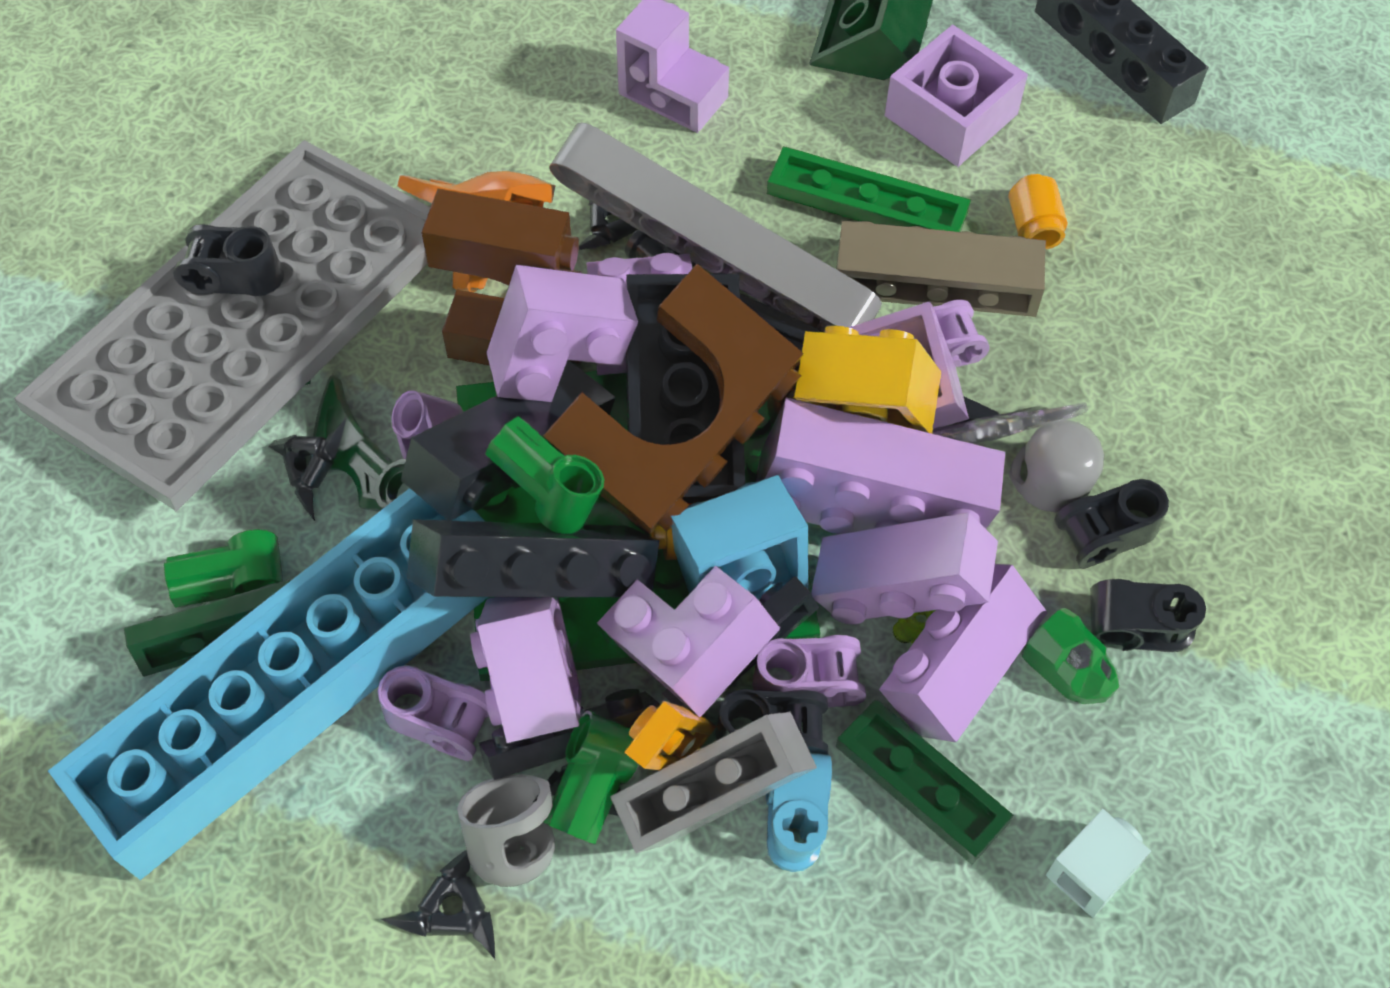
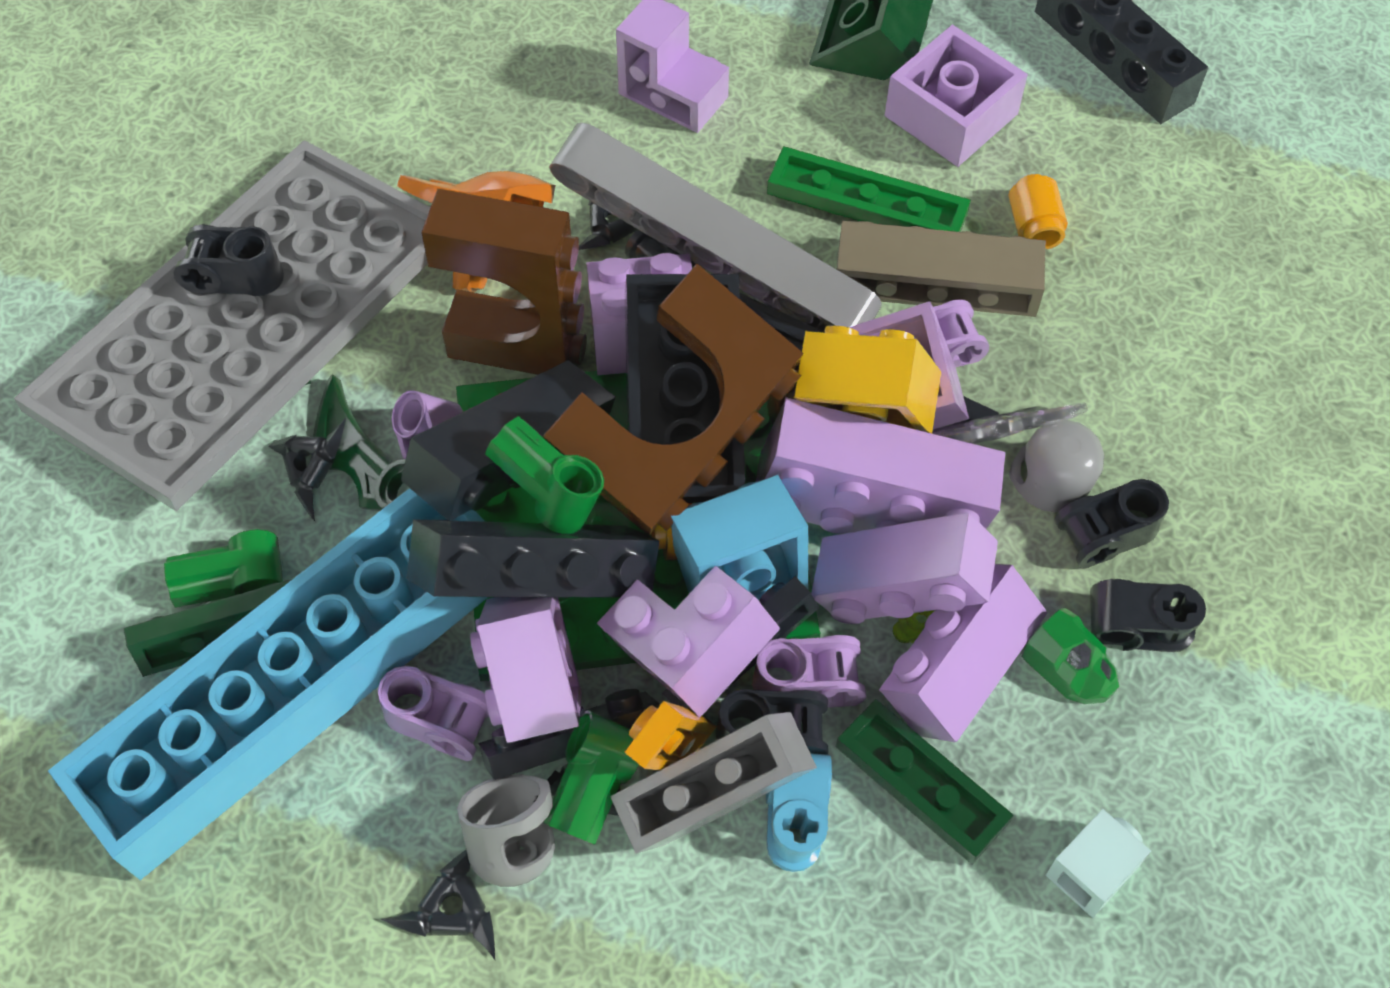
lavender brick [487,265,638,402] -> none

